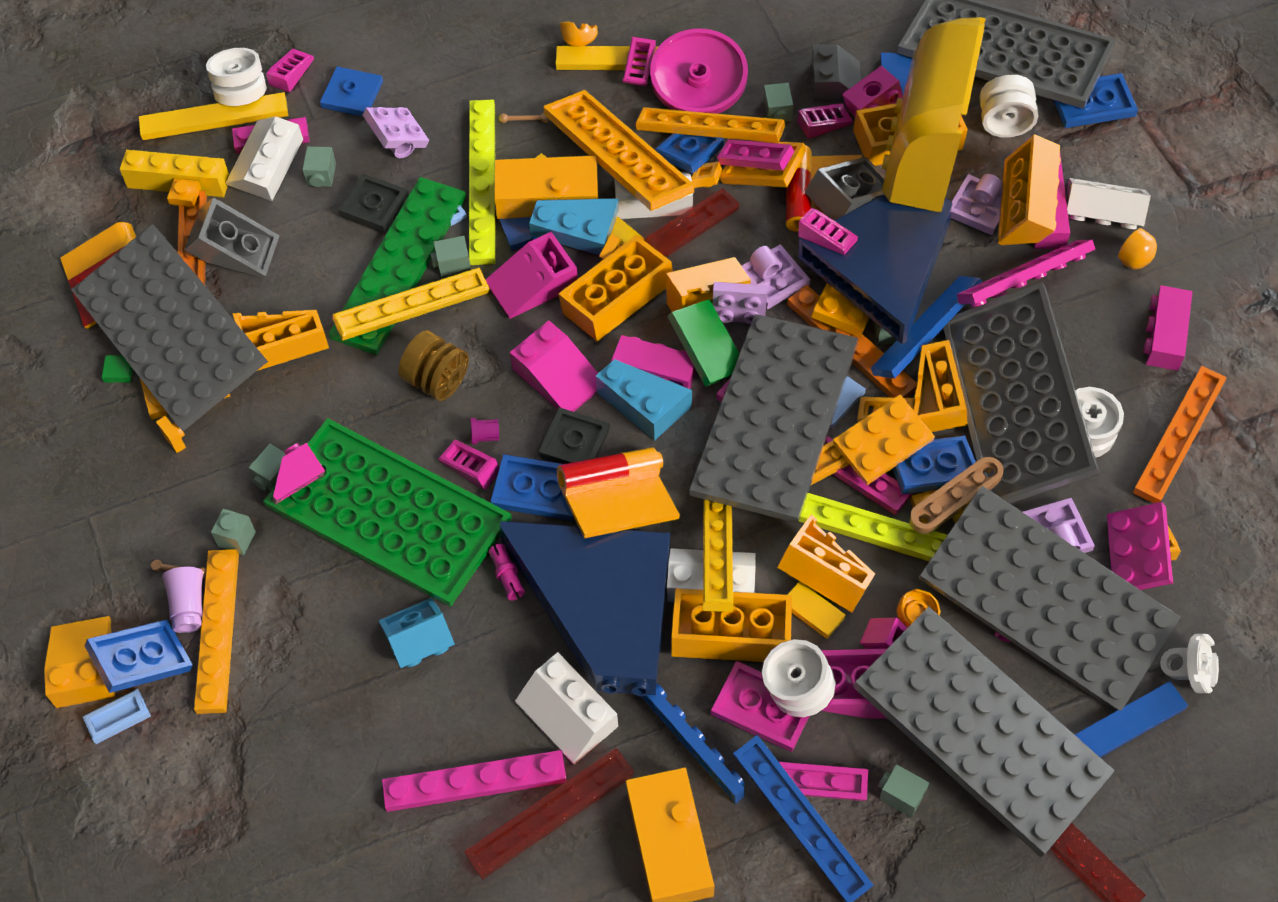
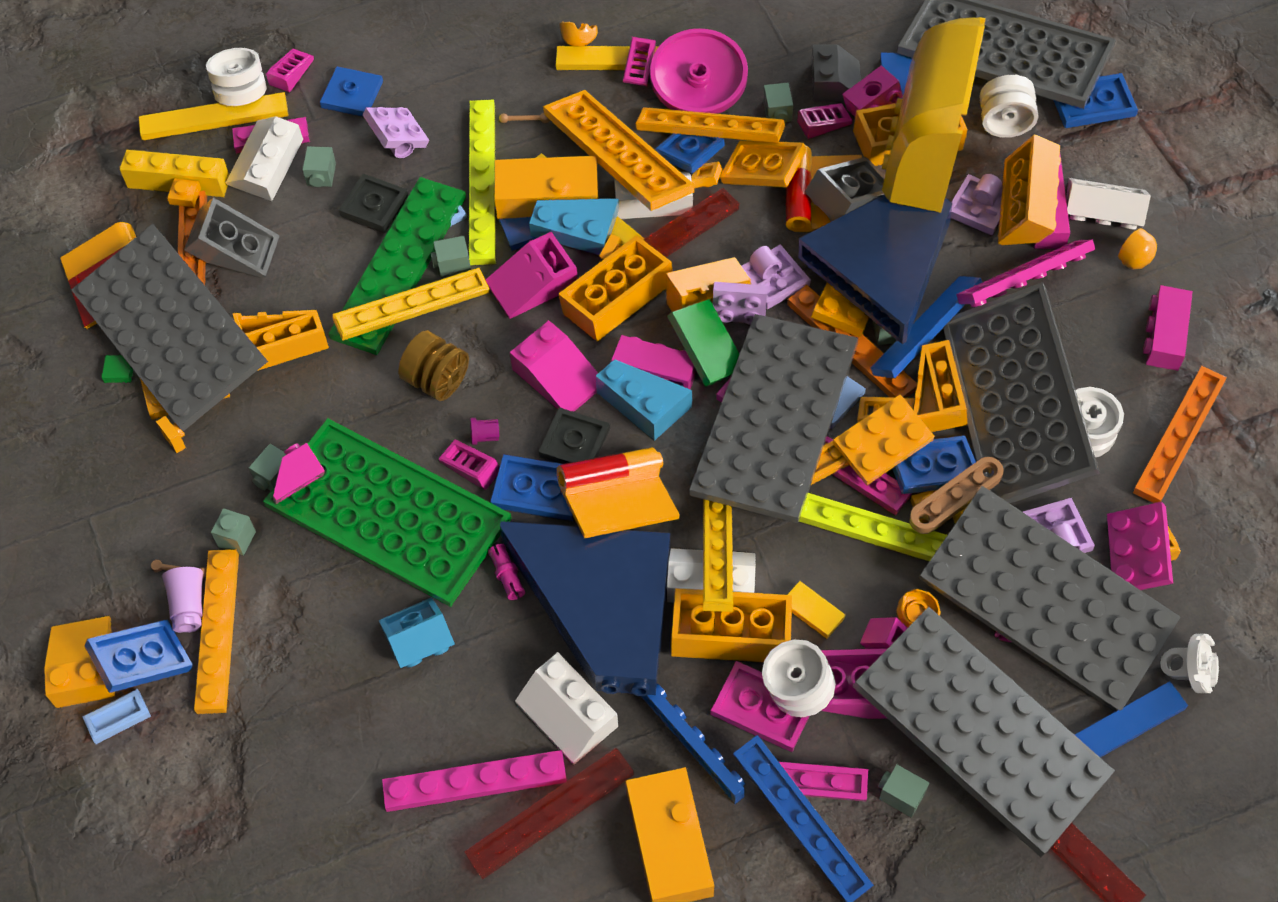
dark pink plate [717,139,794,171] -> none
light orange wedge [777,514,875,612] -> none
dark pink slope [798,208,858,255] -> none

